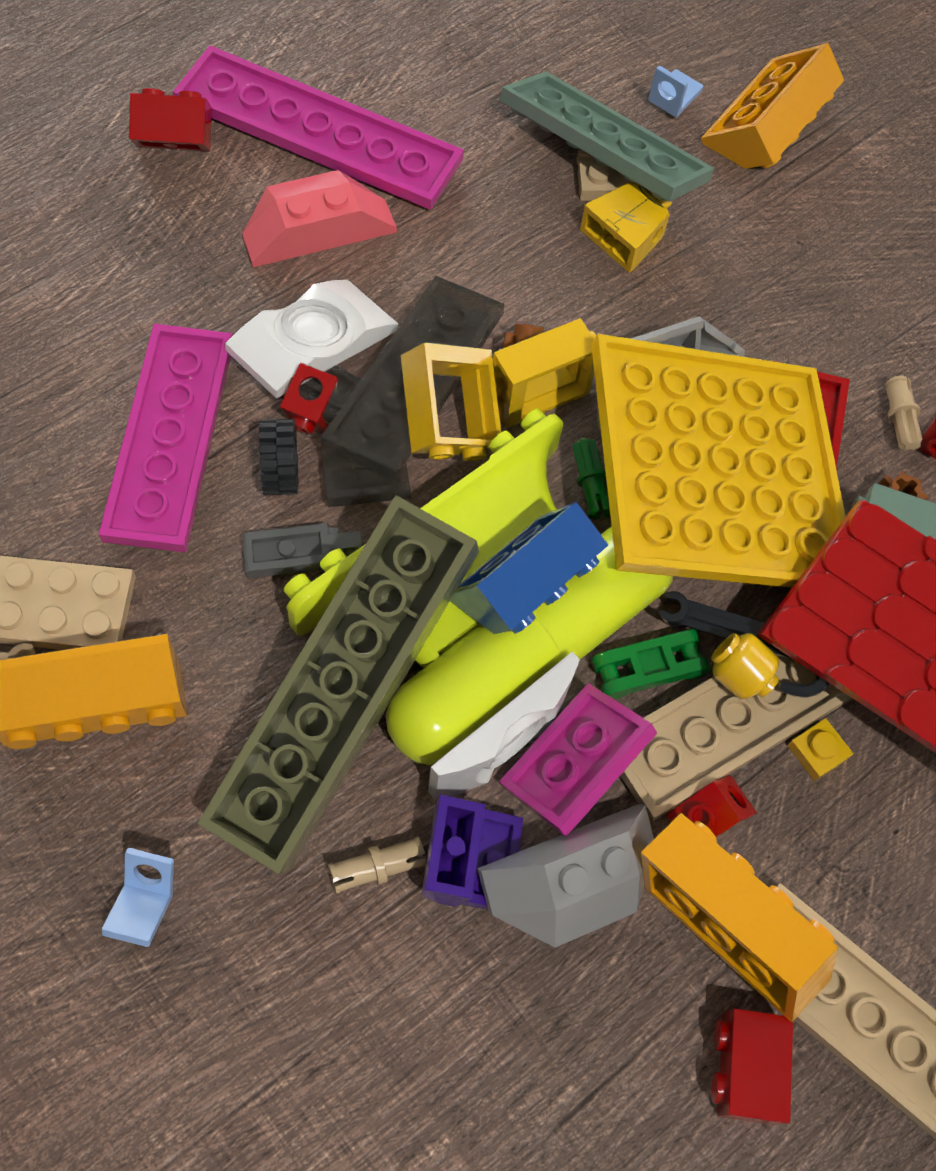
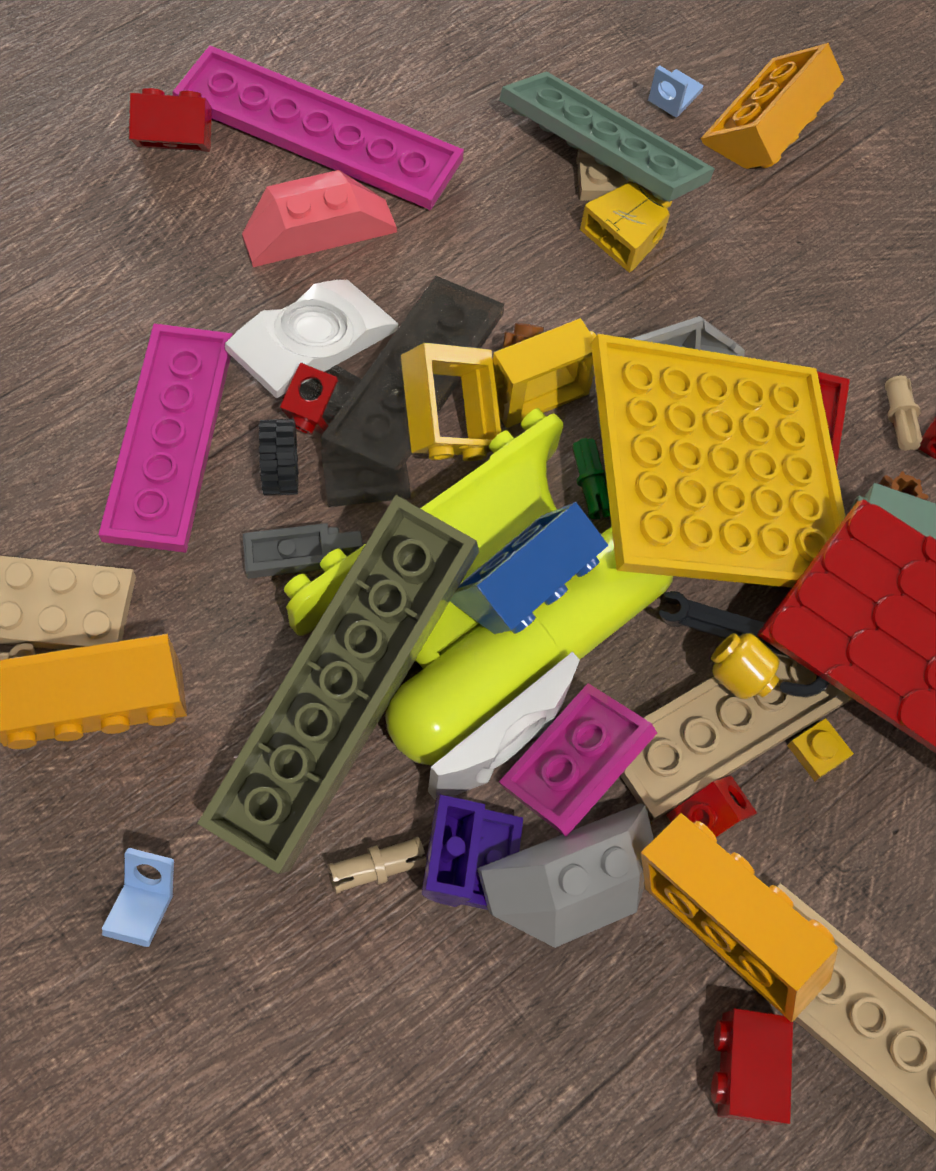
green plate [591,629,711,700] -> none

